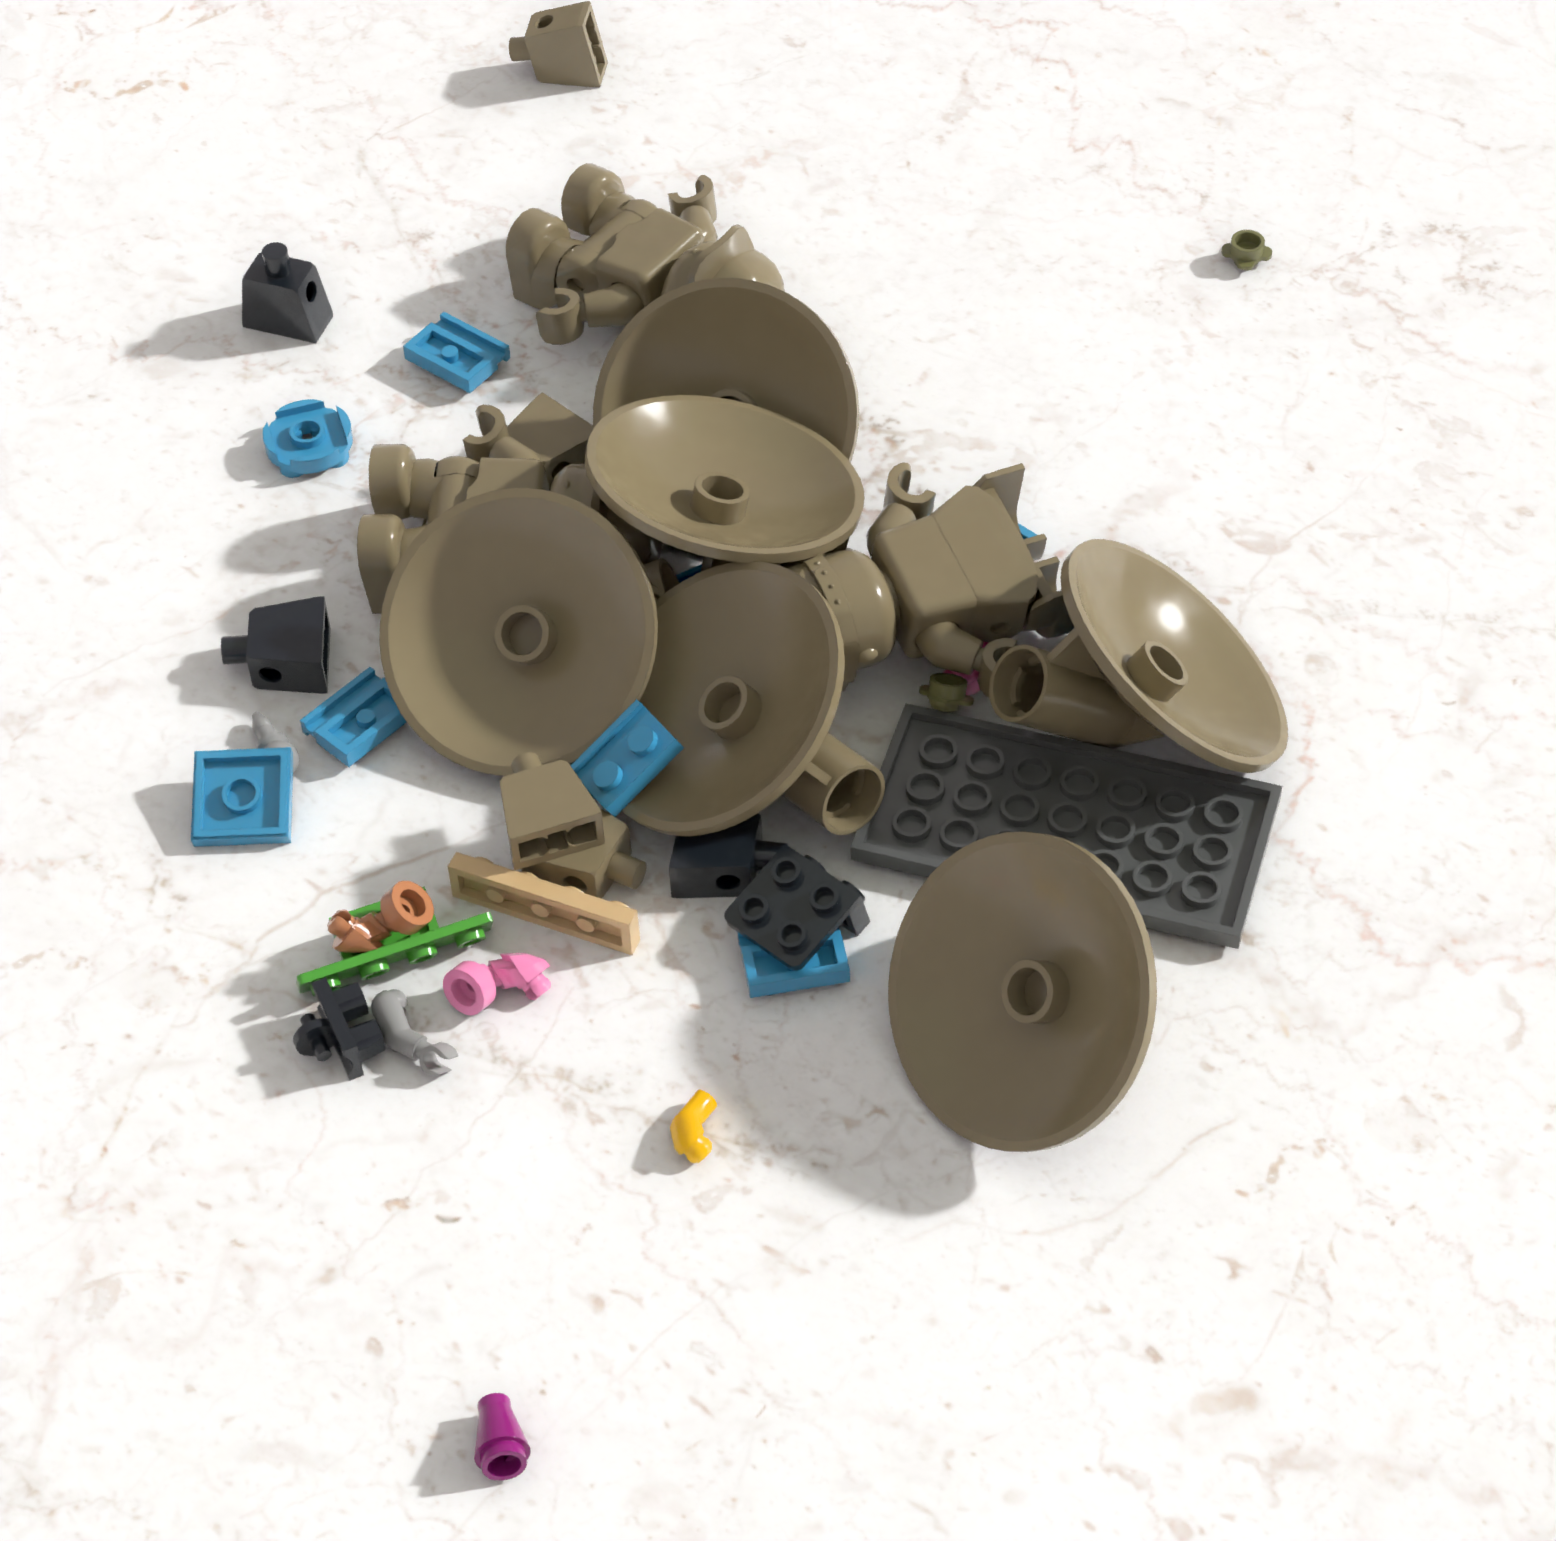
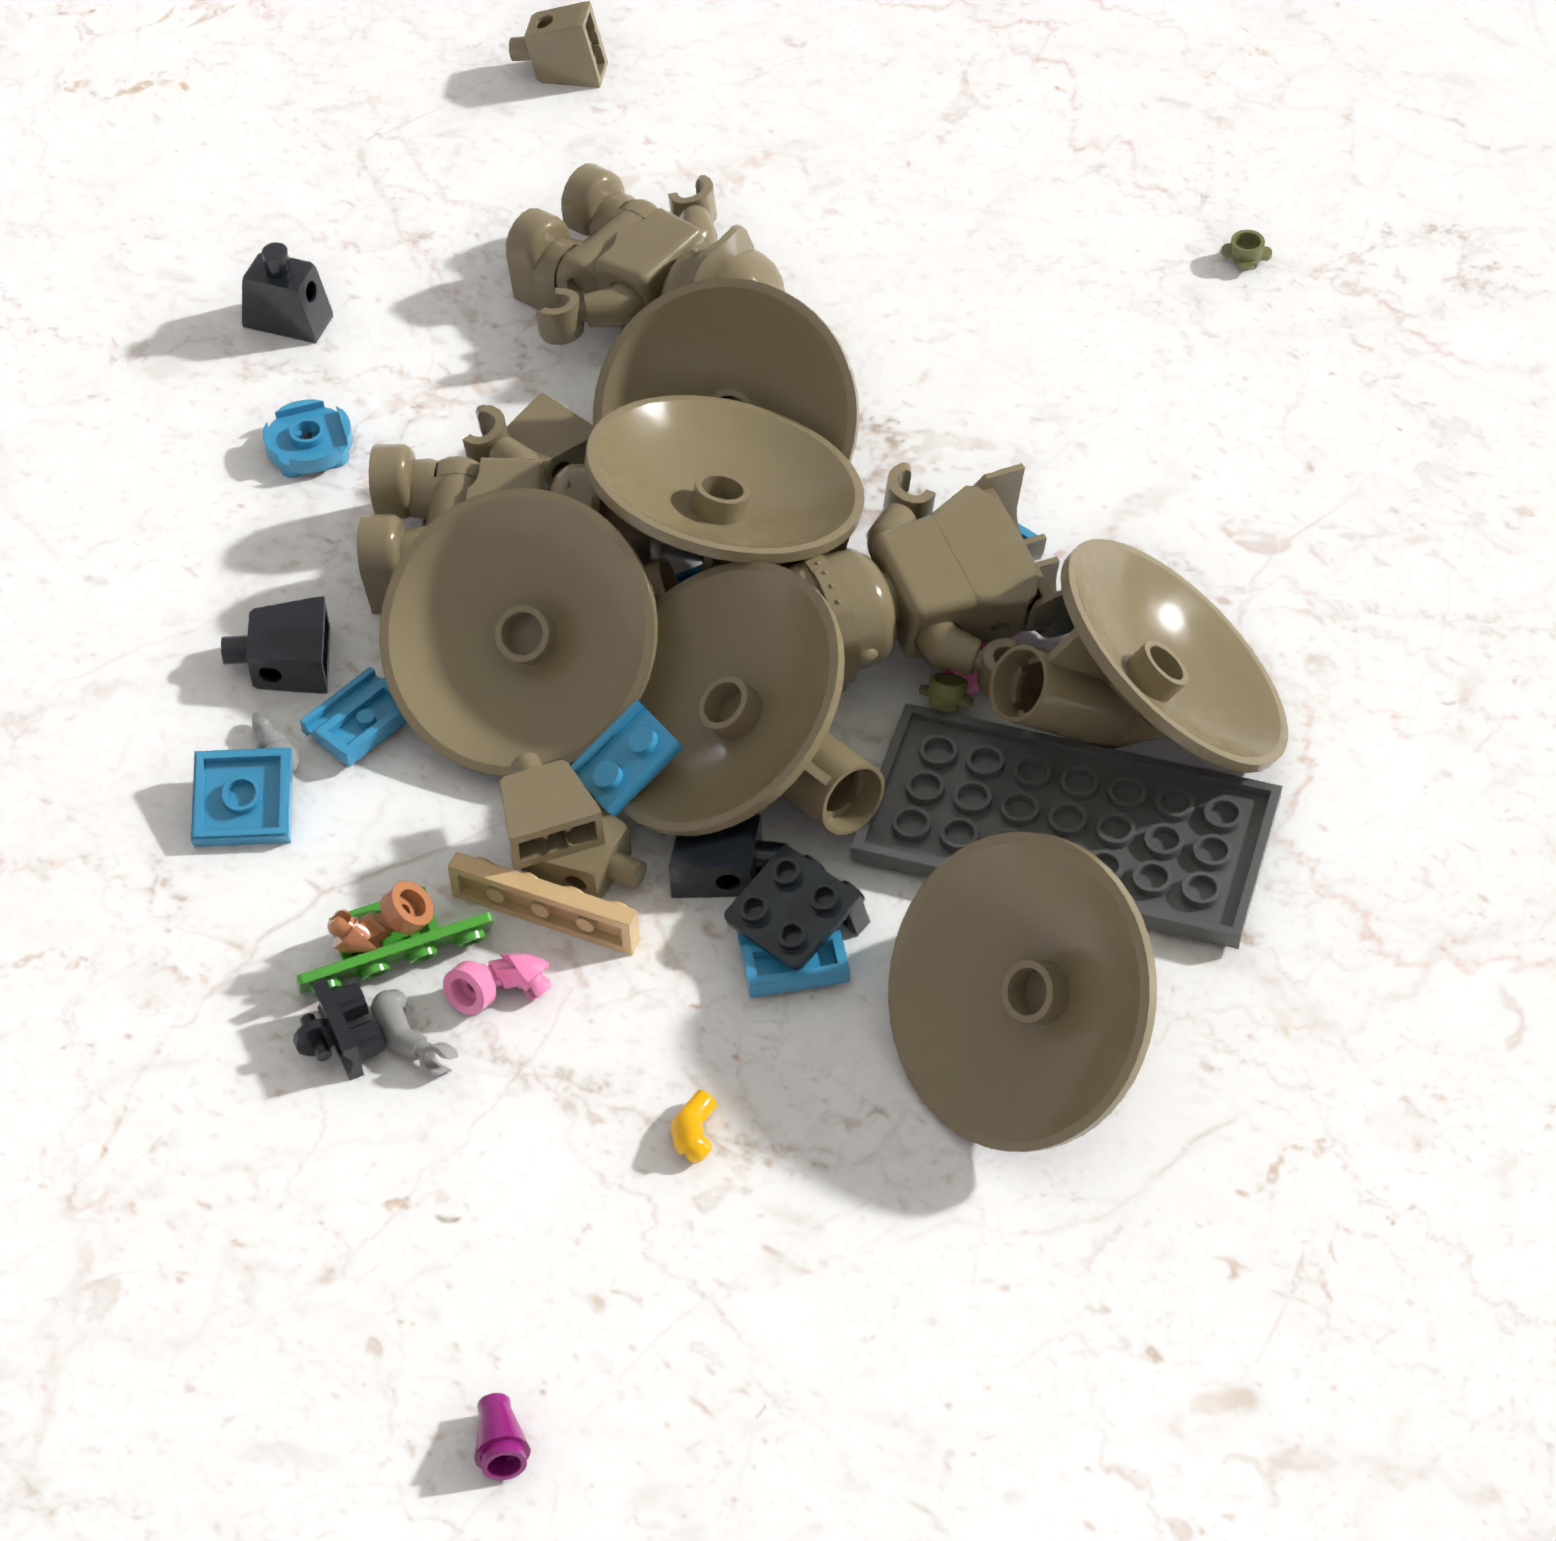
dark azure plate [403,312,510,393] -> none

